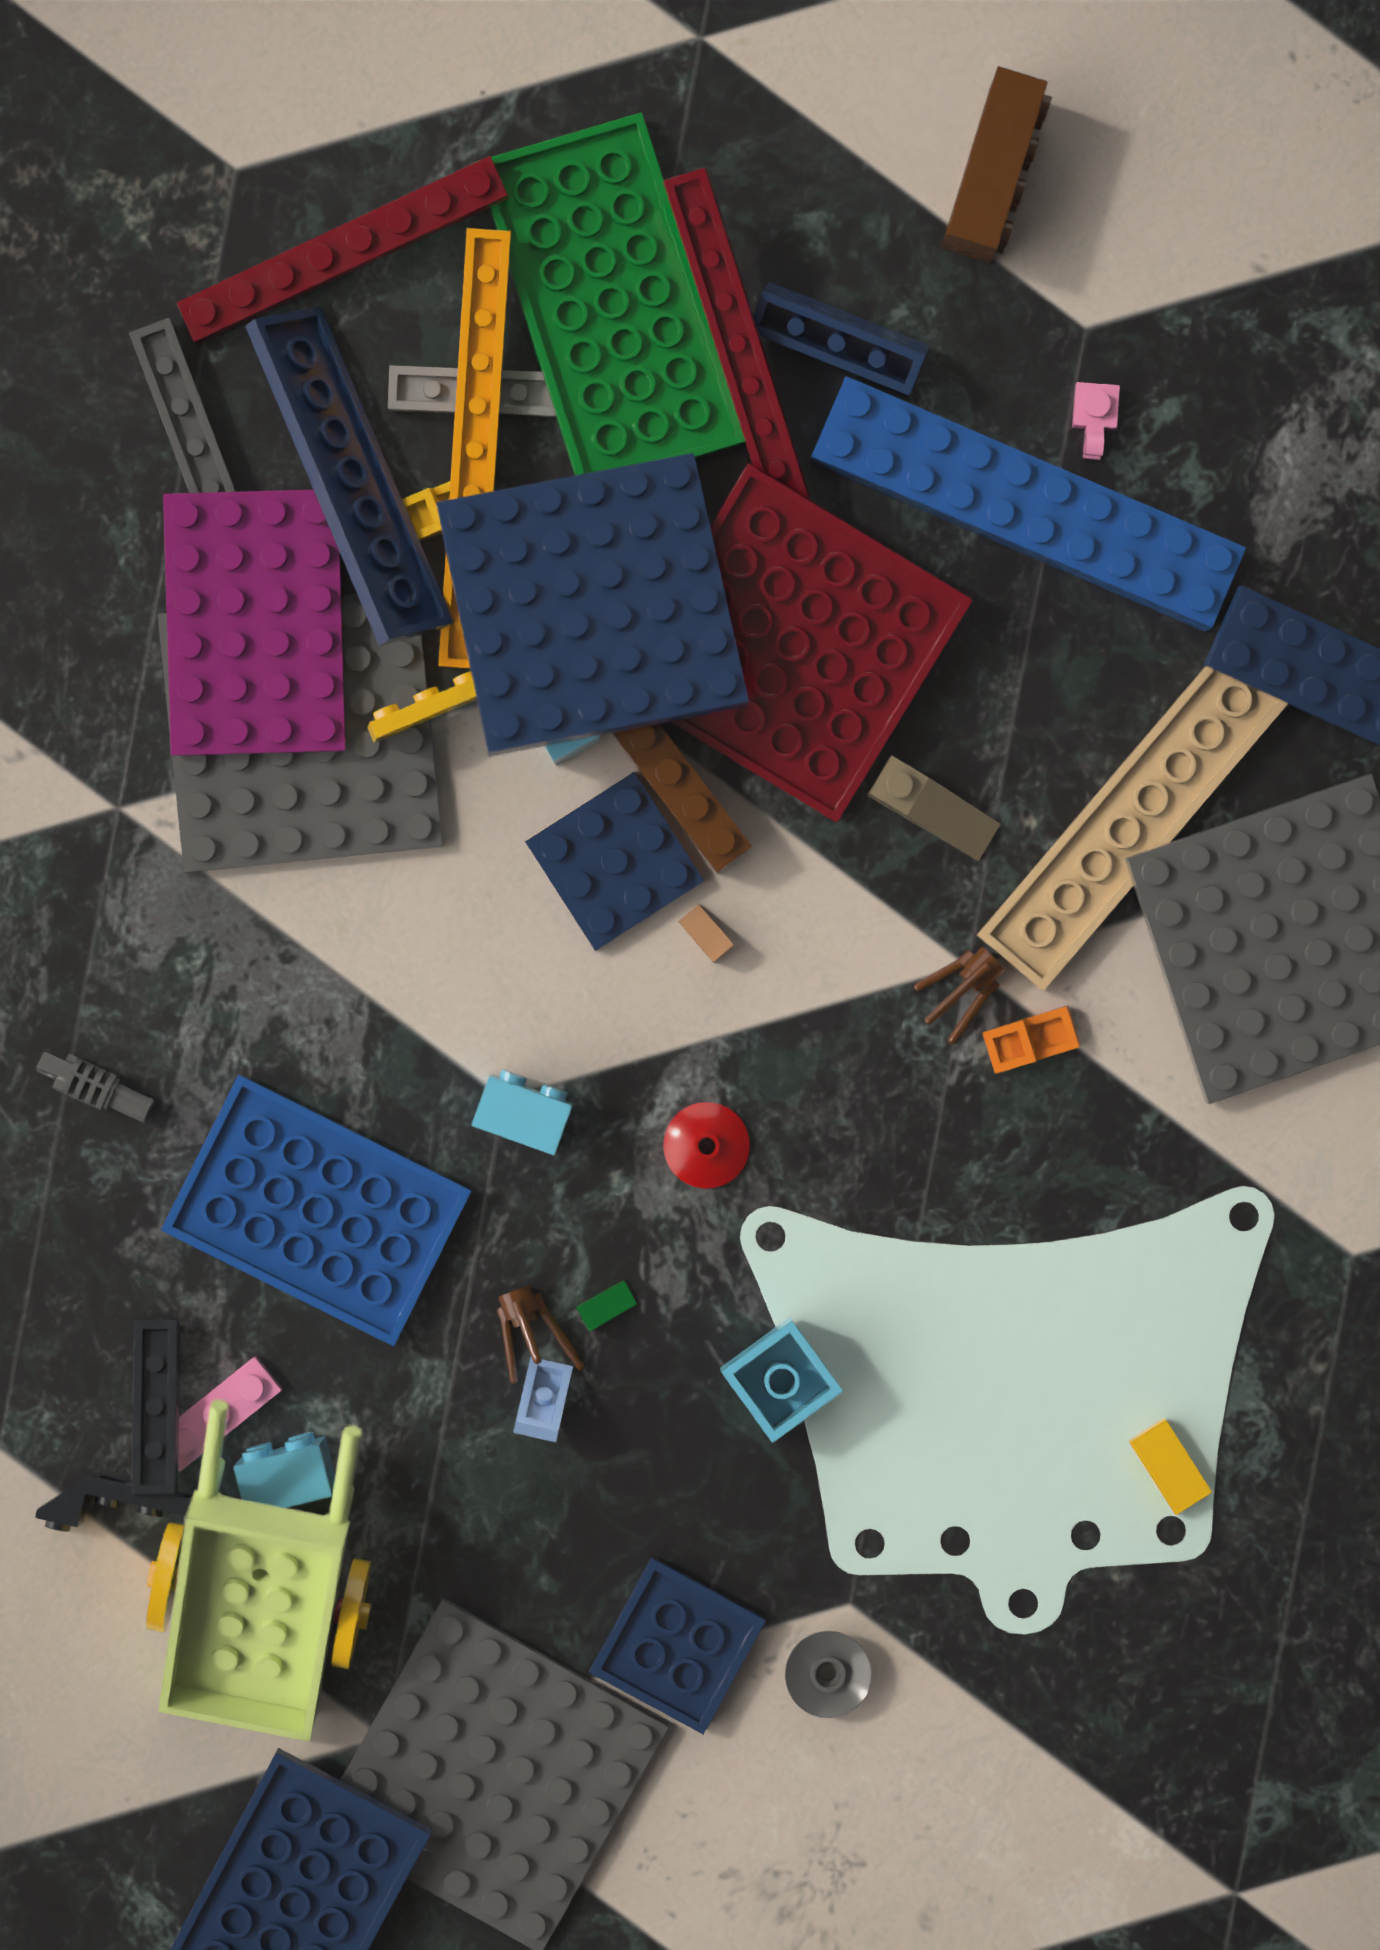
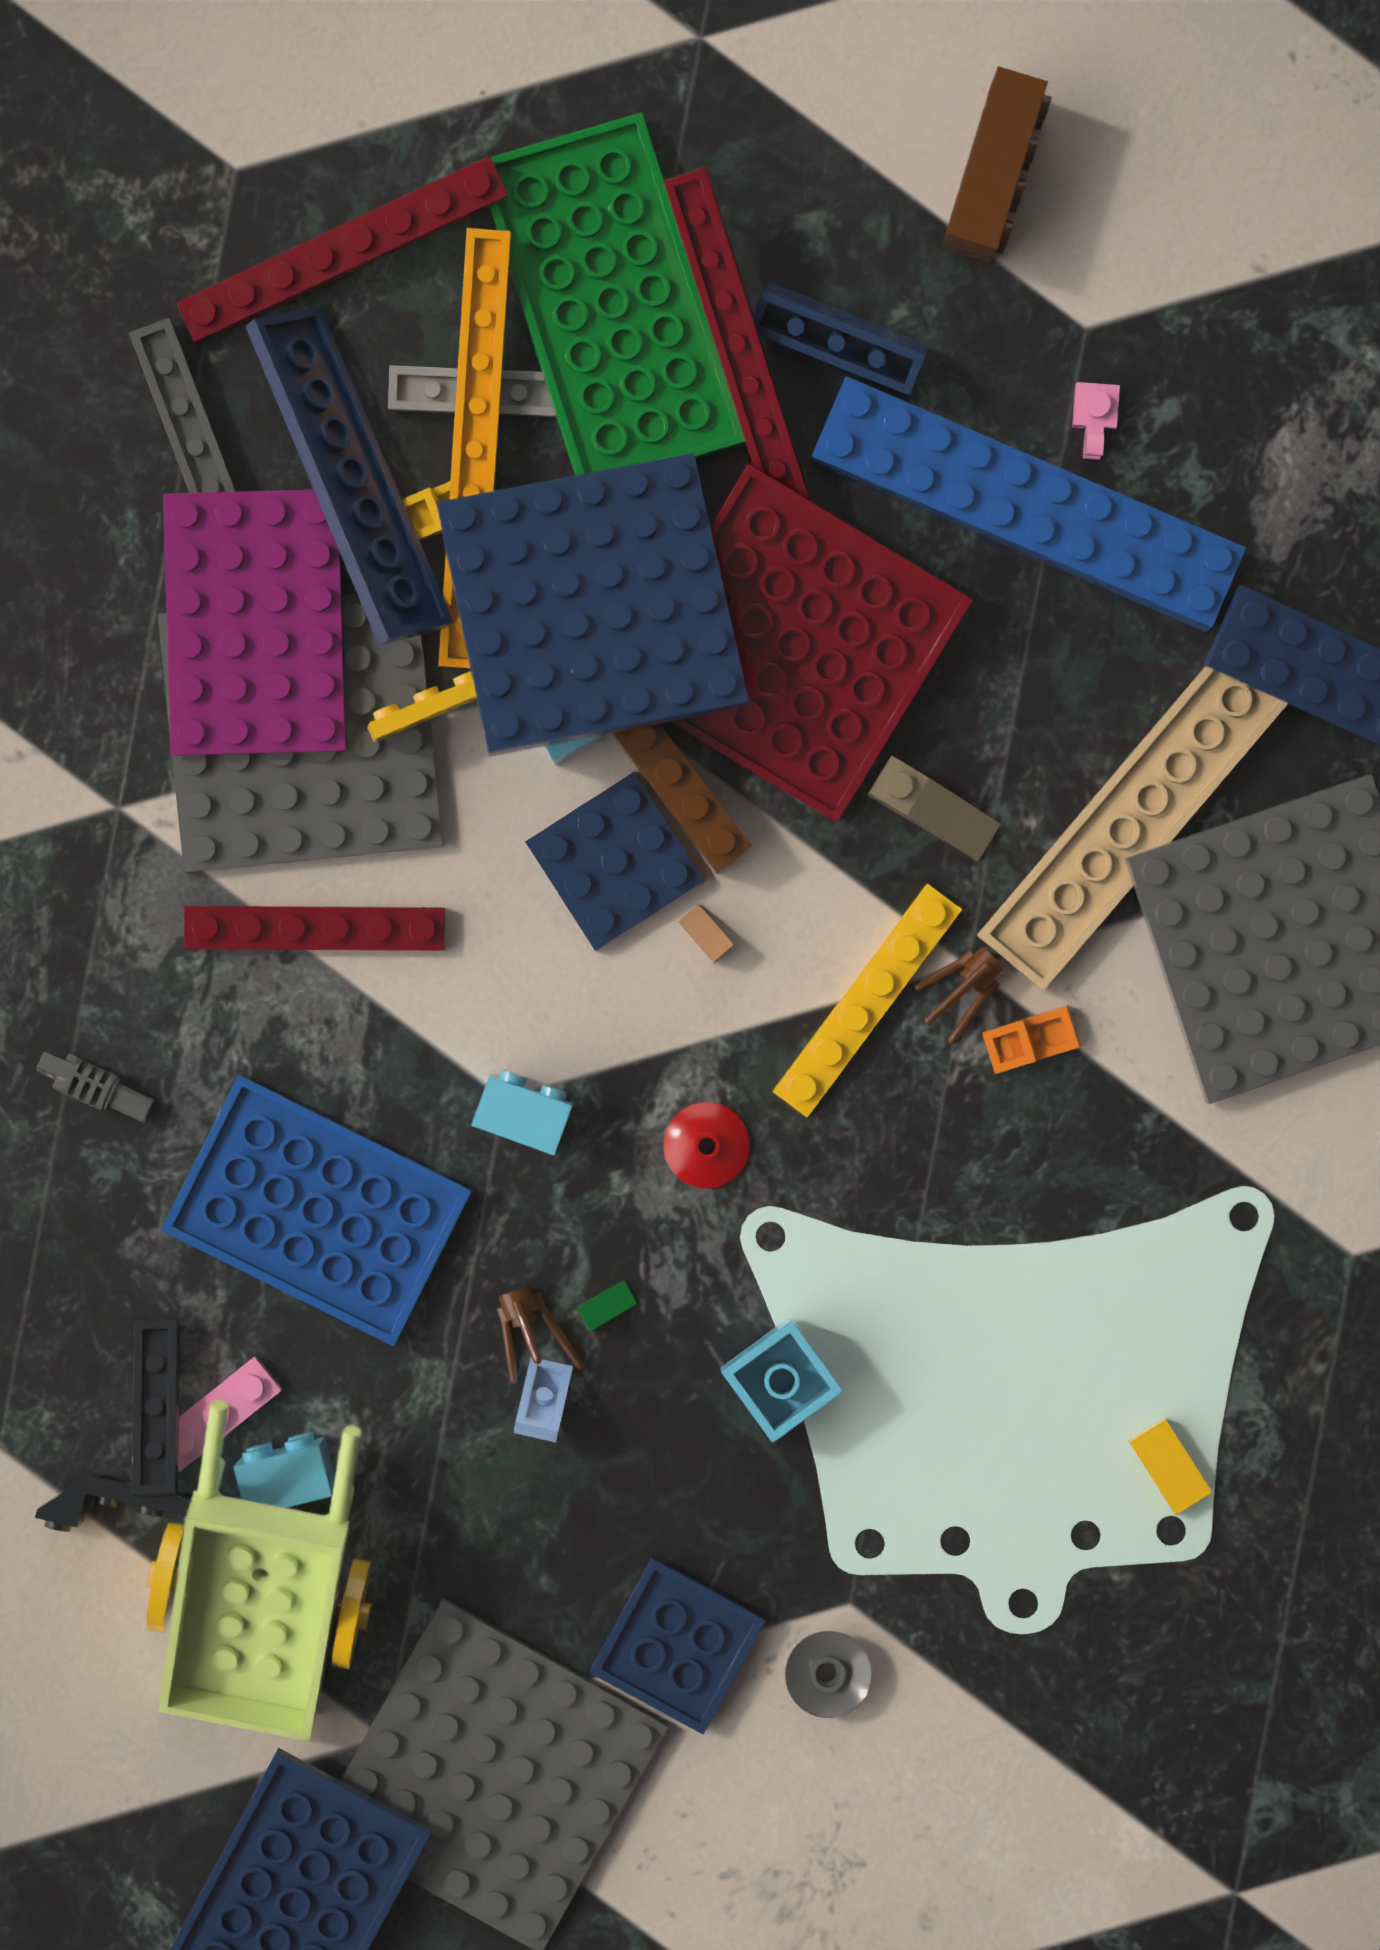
none -> dark red plate [184,906,445,951]
none -> yellow plate [772,884,962,1117]

